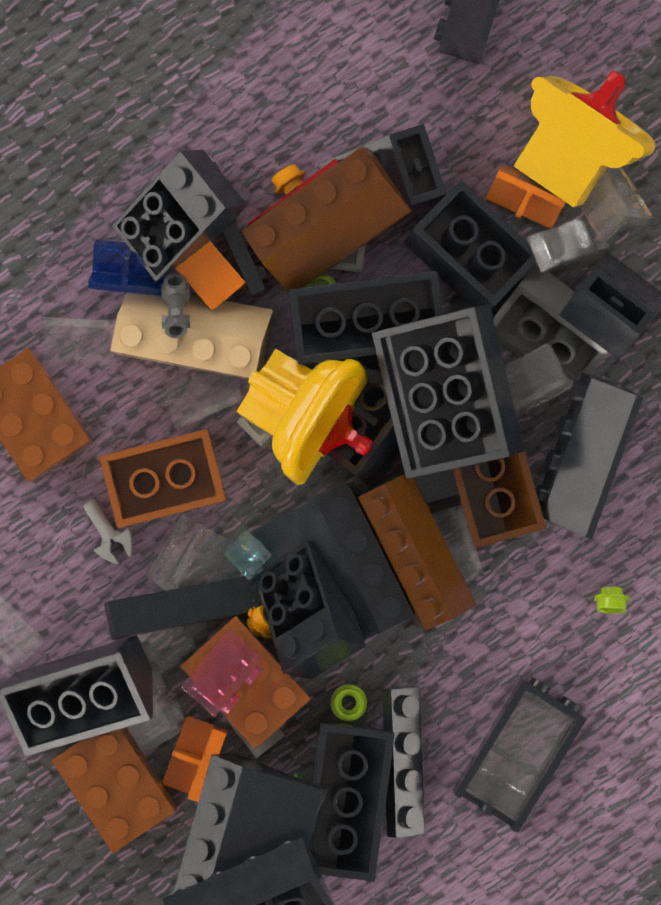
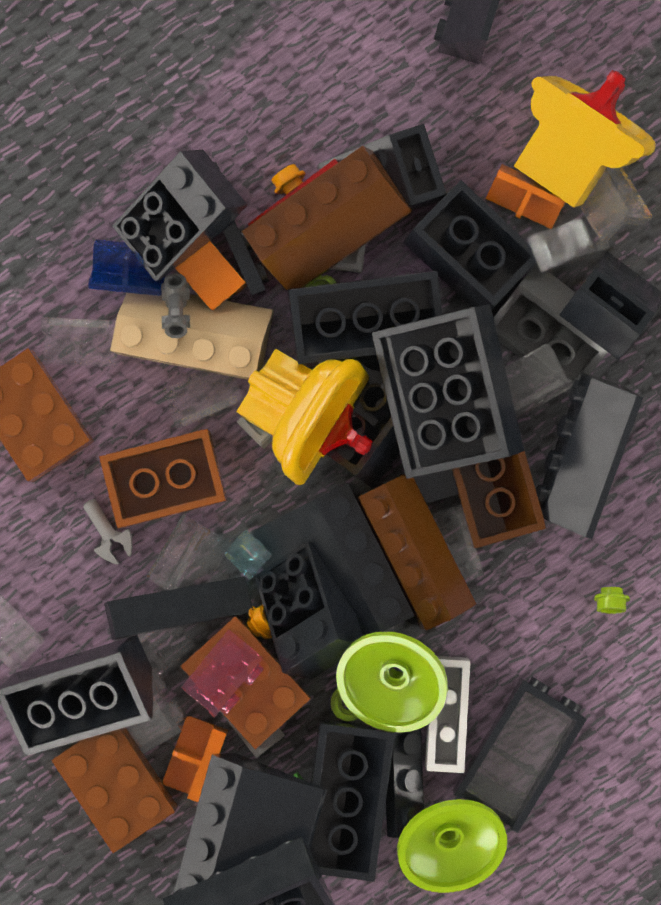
none -> lime dish [336,632,448,732]
none -> lime dish [397,799,507,893]
none -> white brick [425,656,470,773]

